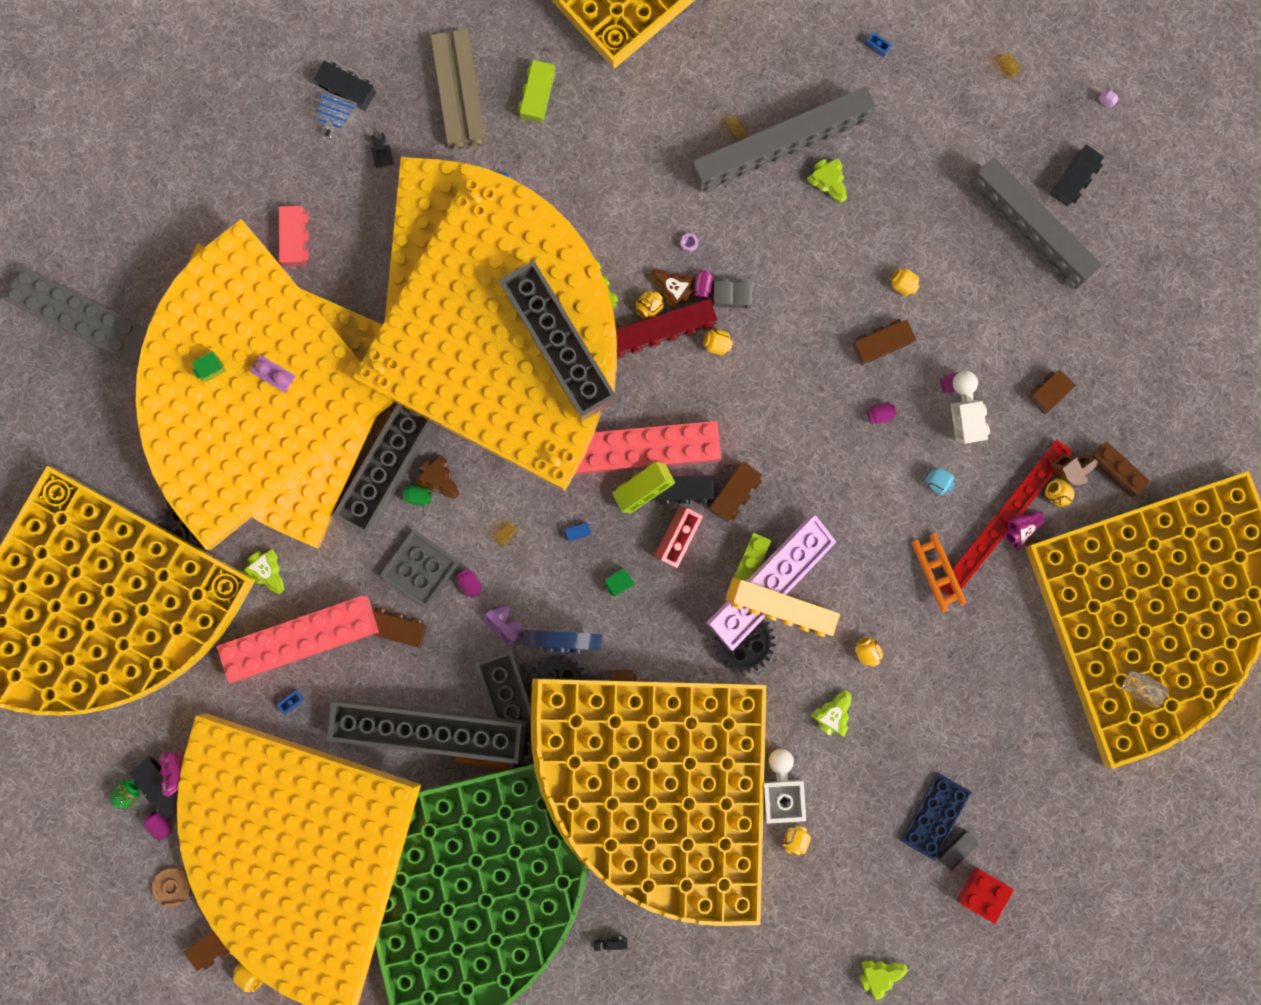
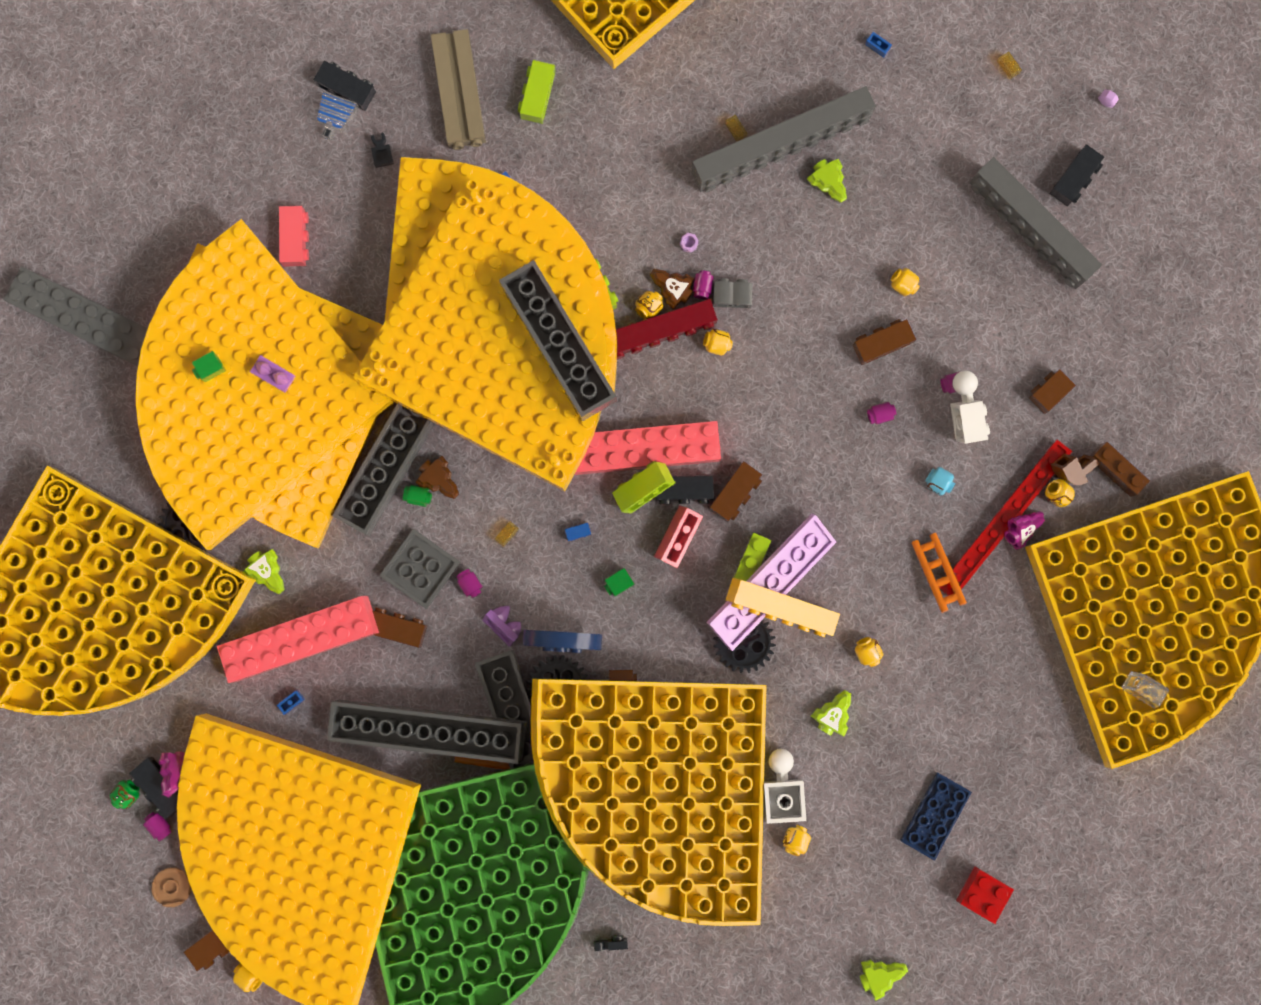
black slope [938,830,979,871] -> none

